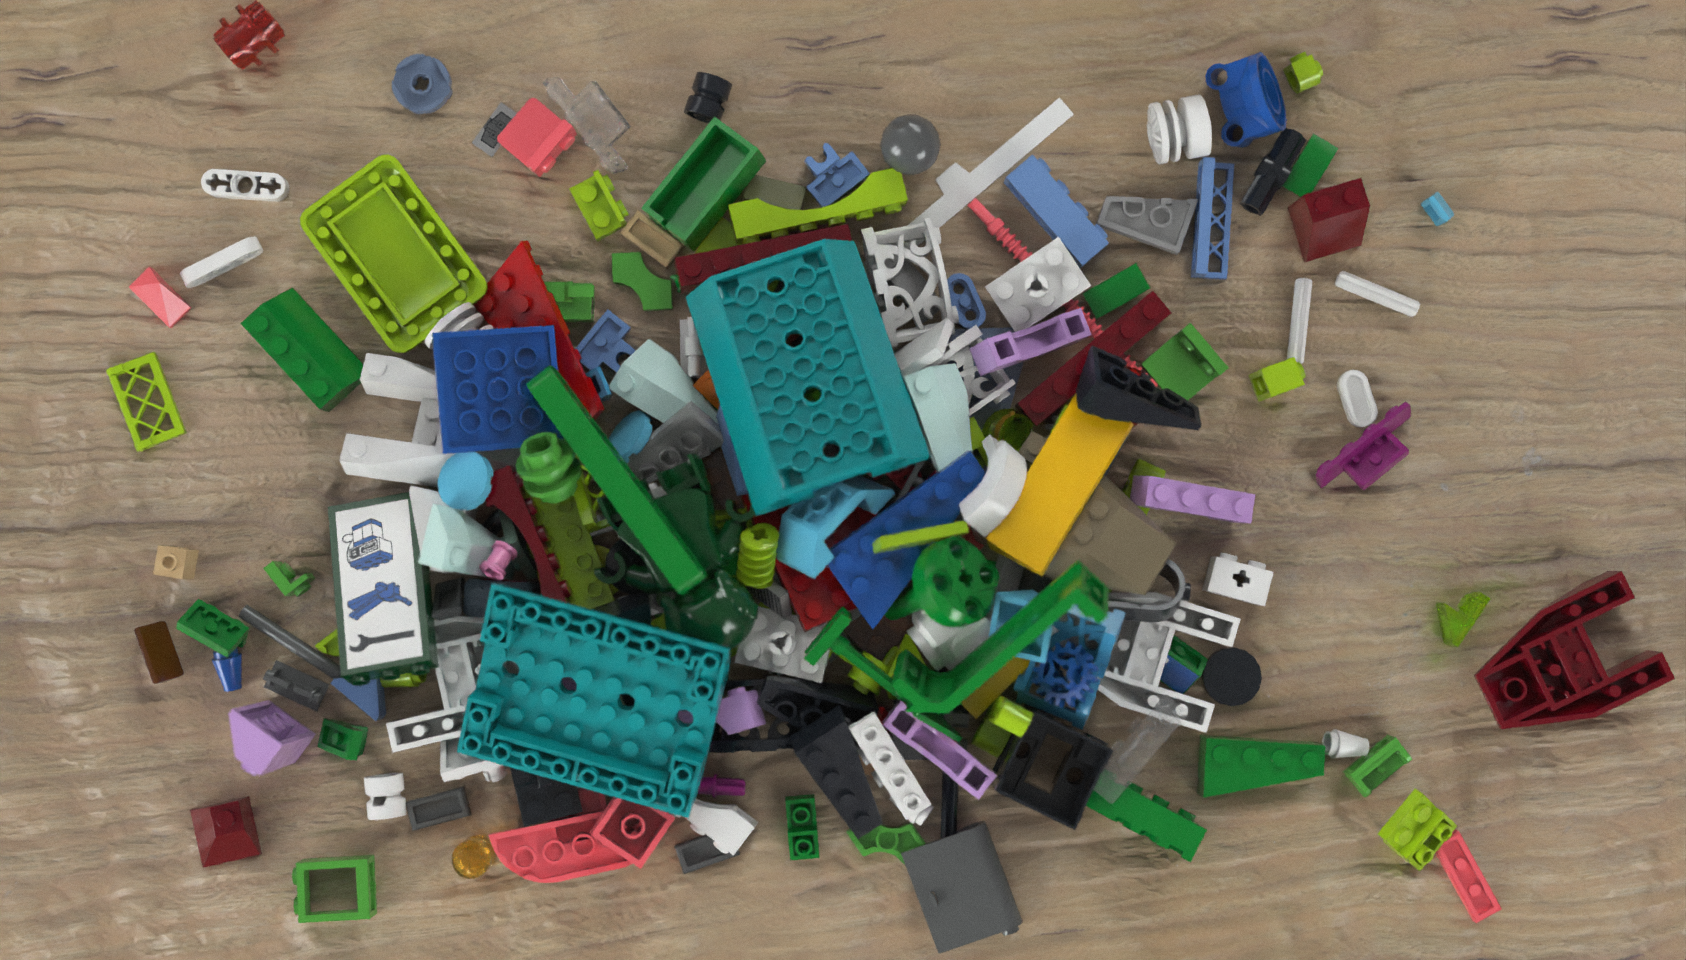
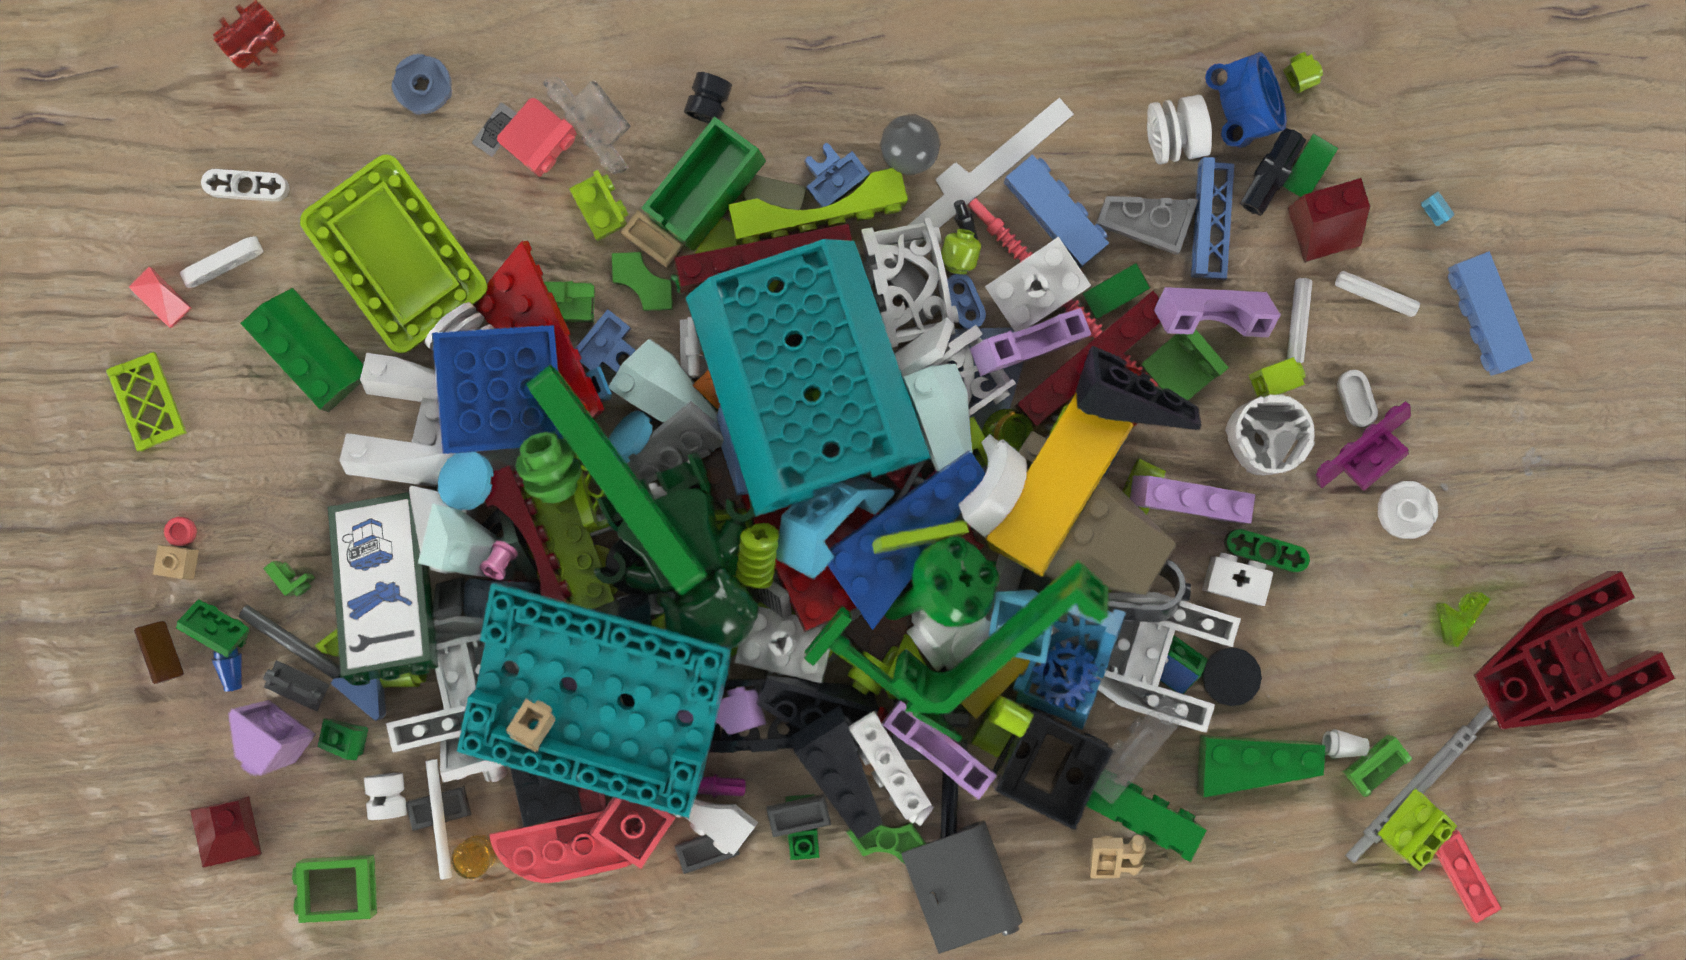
none -> coral tile [164,517,197,546]
none -> white bar [425,759,452,879]
none -> tan brick [506,699,555,753]
none -> dark grey tile [767,794,831,837]
none -> lime head [941,229,981,275]
none -> black bar [953,200,978,240]
none -> tan plate [1089,835,1146,878]
none -> lavender arch [1154,287,1281,337]
none -> green beam [1224,529,1310,572]
none -> white piece [1225,394,1315,475]
none -> light grey axle [1345,706,1493,863]
none -> white tile [1378,481,1438,539]
none -> medium blue brick [1448,251,1533,376]

